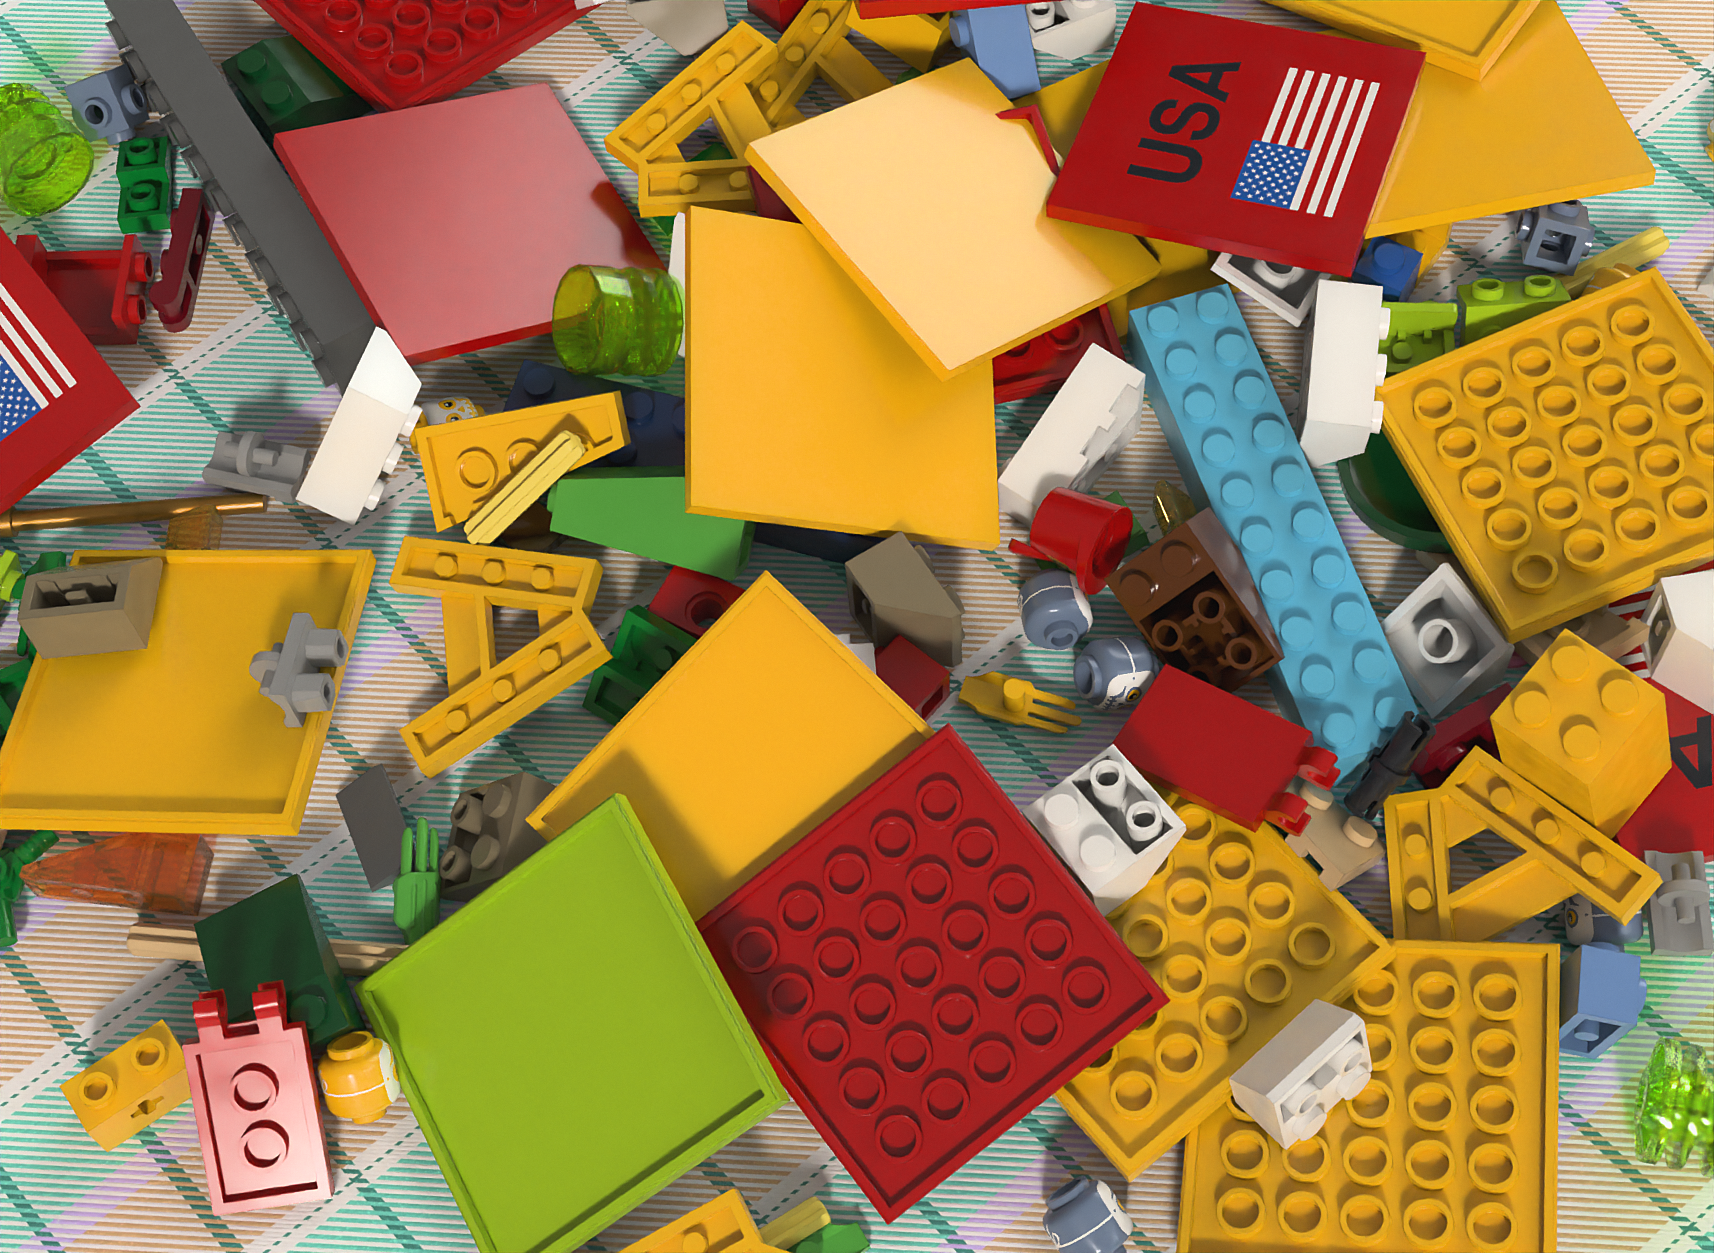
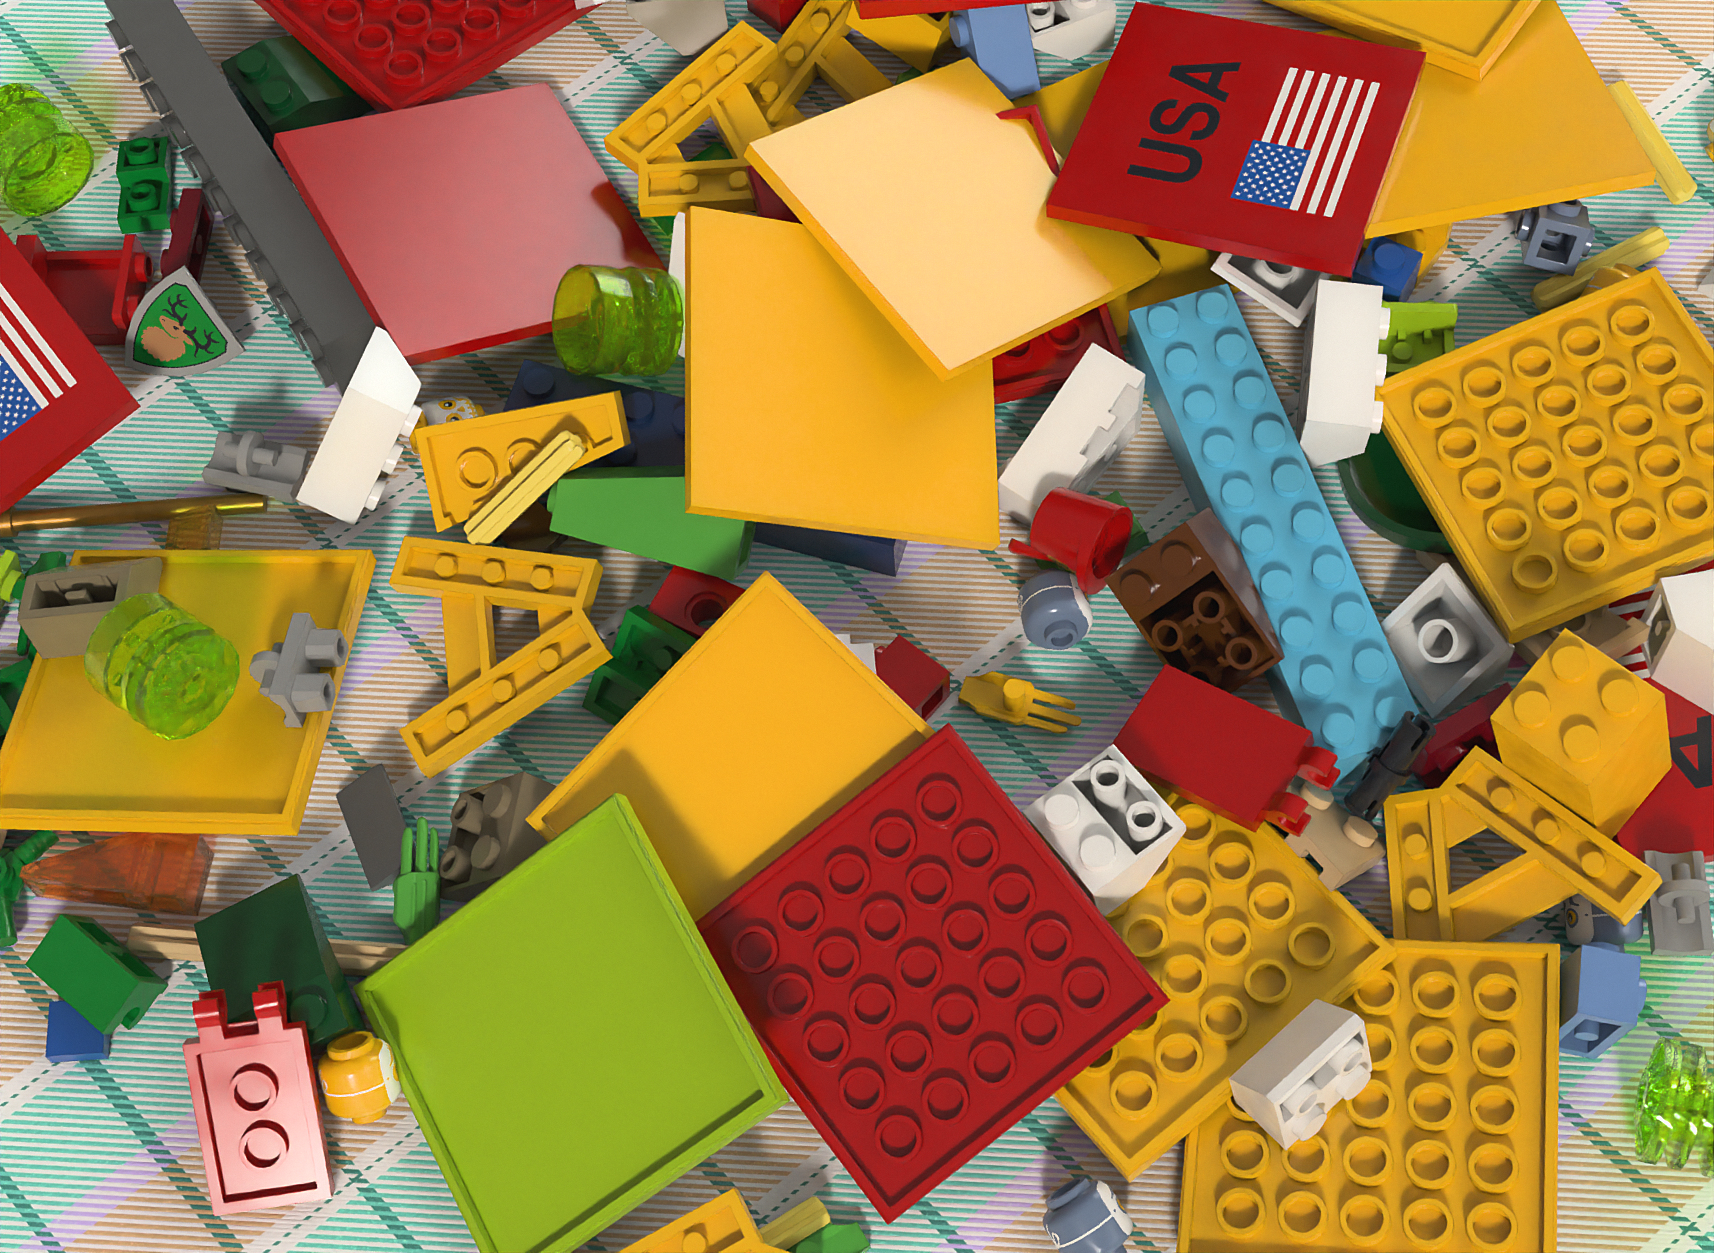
yellow brick [59,1019,191,1152] -> none
sand blue brick [64,64,150,145] -> none
dark tan slope [845,531,965,668] -> none
sand blue head [1073,636,1159,711] -> none
clear yellow slope [1152,480,1197,537] -> none
lime bracket [1456,275,1572,348] -> none
none -> green hinge [25,914,169,1034]
none -> blue tile [45,1001,110,1063]
none -> clear neon green wheel [84,593,240,740]
none -> shield [124,265,246,377]
none -> light yellow axle [1607,80,1697,205]

